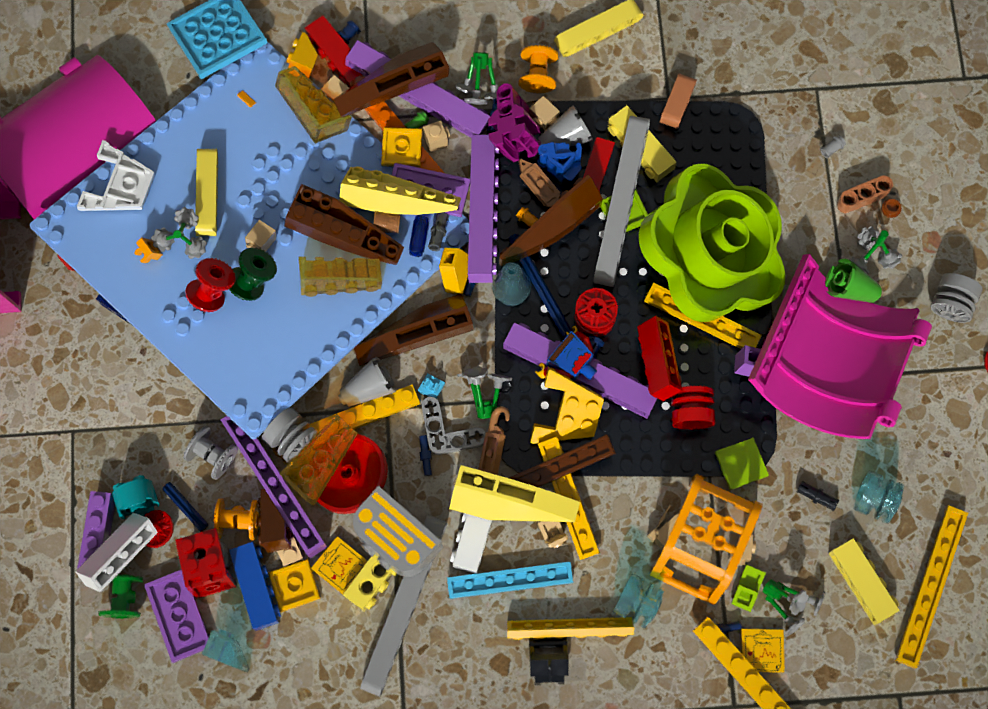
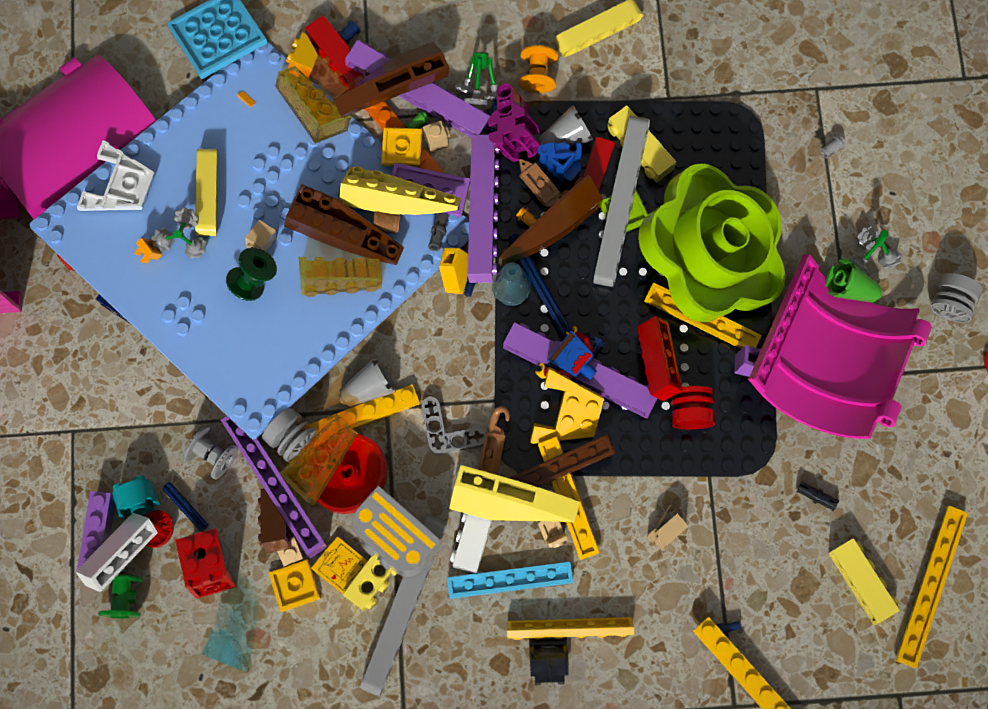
medium lavender plate [144,570,213,663] -> none
red hose [185,258,235,312] -> none
light orange hose [214,498,259,541] -> none
blue brick [229,542,281,631] -> none
tan brick [322,75,349,101] -> none
reddish brown wedge [354,294,473,366] -> none
clear blue piece [409,215,429,257] -> none
medium azure tile [418,373,445,399] -> none
dark blue bar [419,435,432,477] -> none
plant [457,366,512,419] -> none
tan brick [529,96,560,131] -> none
red wheel [574,288,618,337] -> none
clear light blue wheel [613,573,664,629] -> none
light orange windscreen [650,474,763,605] -> none
nougat beam [660,73,697,129] -> none
lime tile [715,438,769,490] -> none
tan bracket [728,535,756,565] -> none
lime slope [731,564,766,612] -> none
yellow tile [741,629,785,673] -> none
plant [762,579,826,637] -> none
nougat beam [837,175,893,213] -> none
clear light blue wheel [853,470,904,524] -> none
dark orange plate [881,199,902,218] -> none

